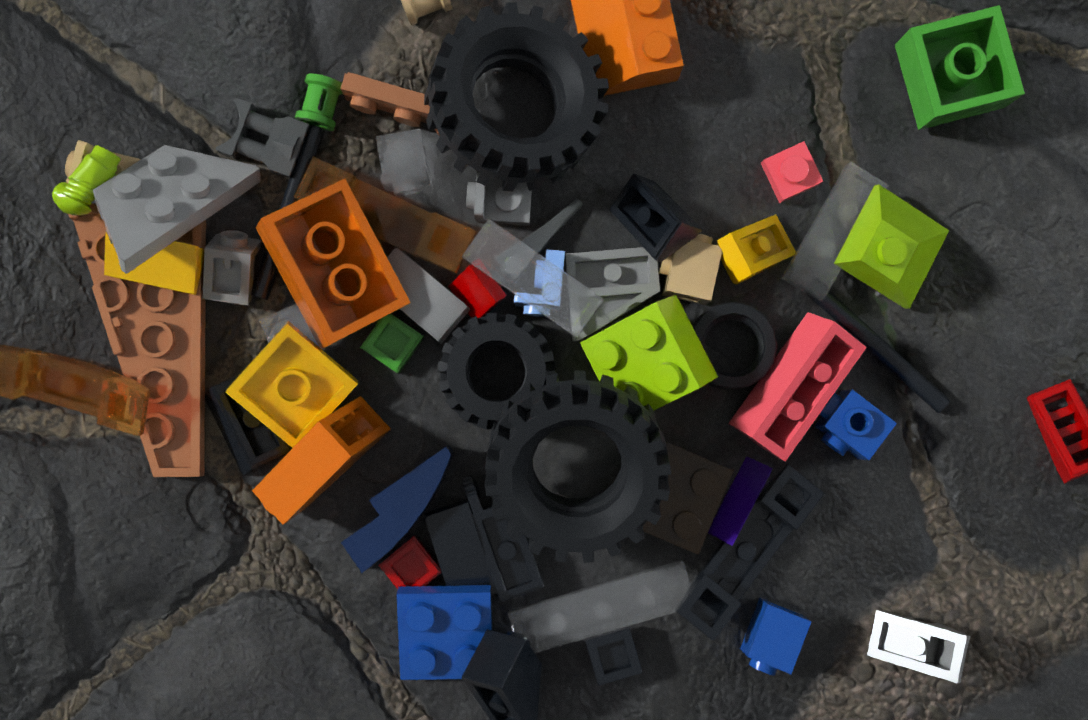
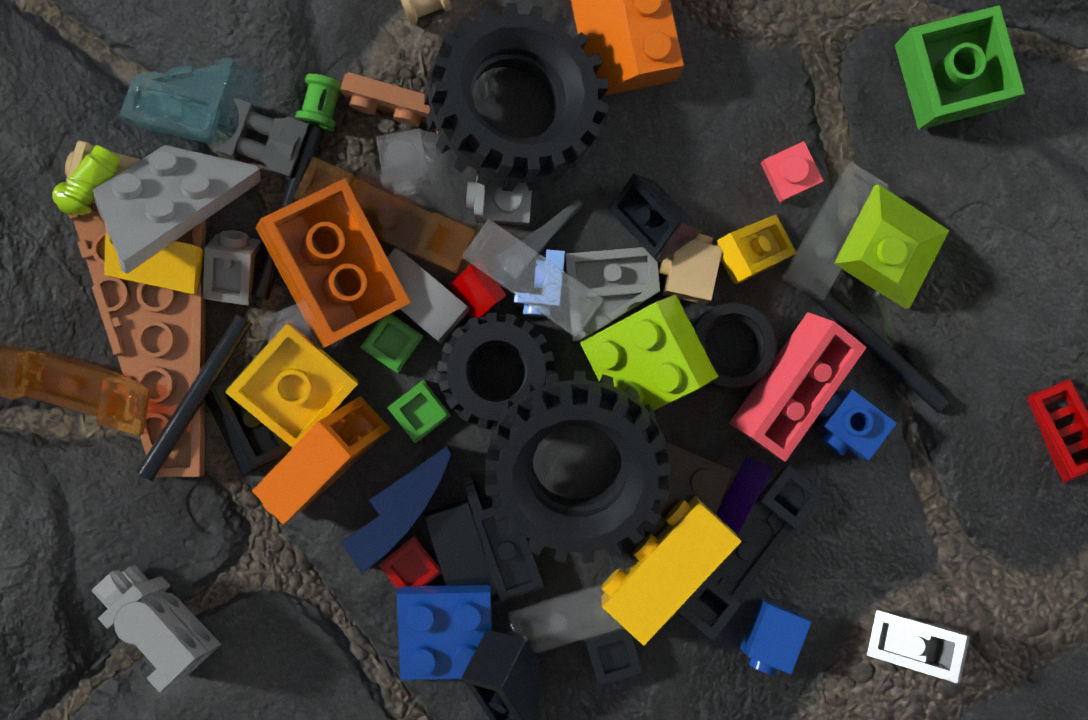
none -> light grey hips [92,565,221,693]
none -> clear light blue wing [119,58,237,145]
none -> black bar [136,314,253,481]
none -> bright green tile [388,380,452,444]
none -> yellow brick [601,496,742,646]

